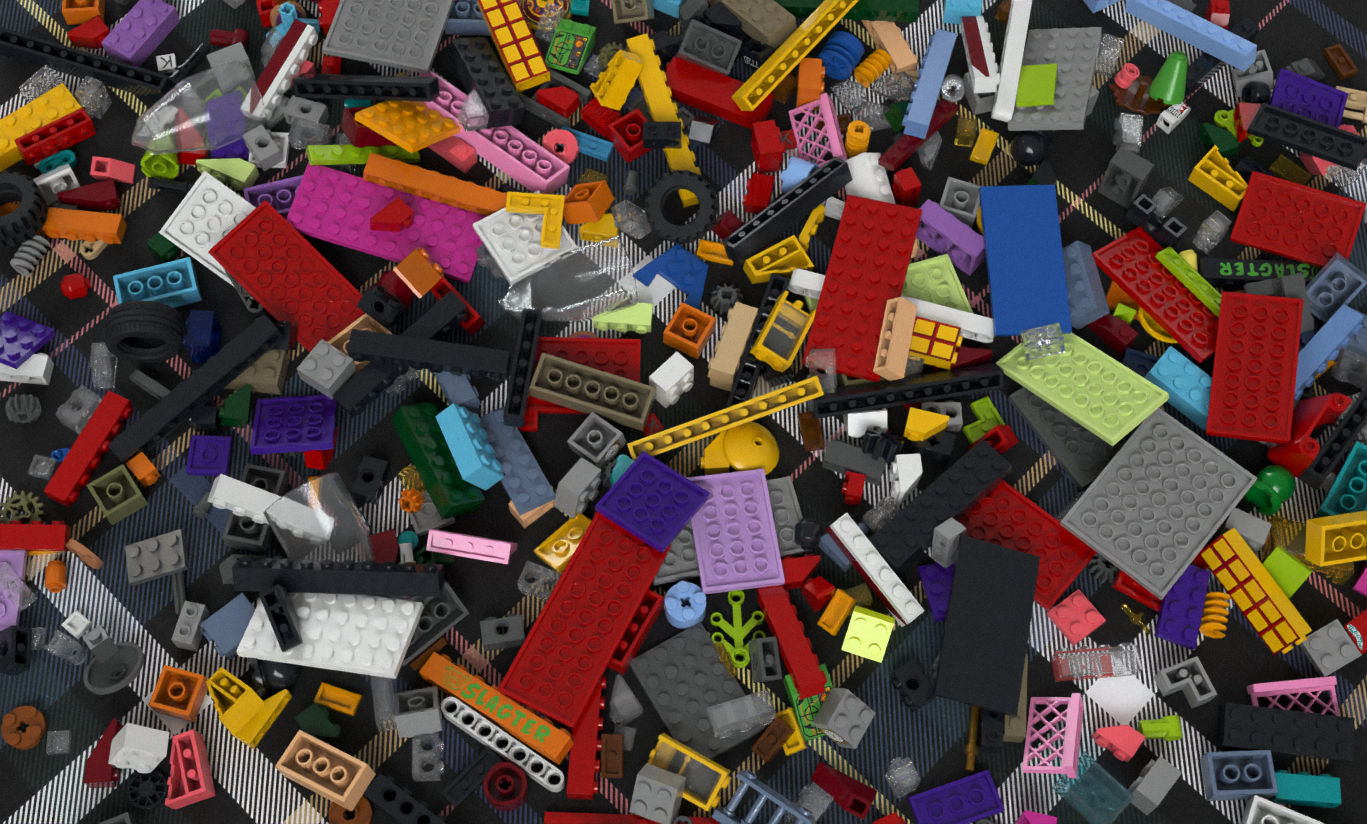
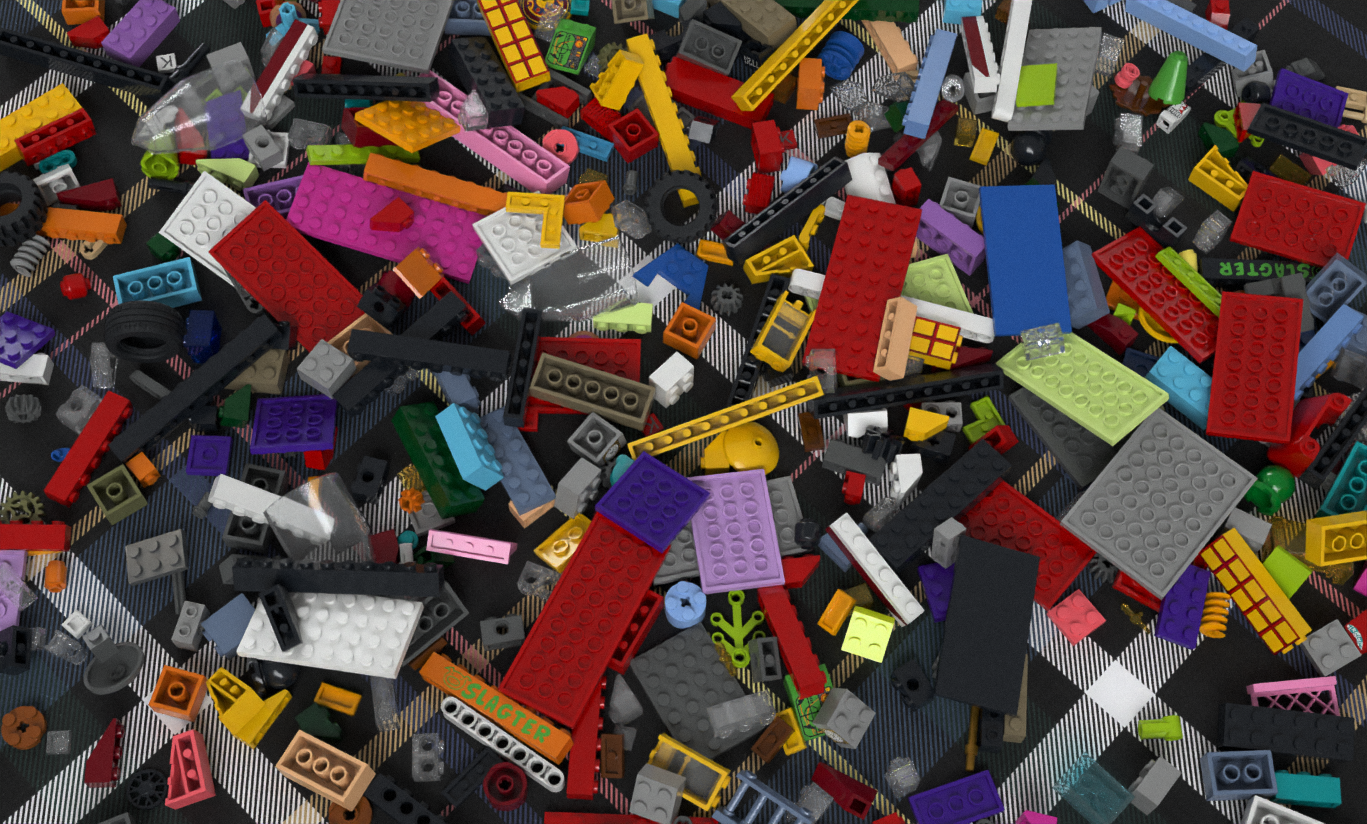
clear brick [18,65,66,102] -> none
clear plate [28,454,56,480] -> none
nougat tile [65,539,104,570] -> none
clear brick [75,76,112,120] -> none
coral slope [90,156,136,184] -> none
white brick [108,723,169,773] -> none
dark red piece [210,29,249,49] -> none
light grey brick [284,95,329,133] -> none
light grey brick [395,686,442,738] -> none
coral slope [428,136,477,174] -> none
black brick [643,122,682,148] -> none
tan brick [707,302,758,392] -> none
bright pink fence [788,92,848,169] -> none
red slope [801,576,835,612] -> none
light orange piece [854,49,892,88] -> none
bright pink fence [1022,693,1084,778] -> none
clear brick [1051,643,1142,682] -> none
coral slope [1092,725,1145,762] -> none
light grey brick [1154,656,1217,708] -> none
reddish brown plate [1322,43,1359,80] -> none

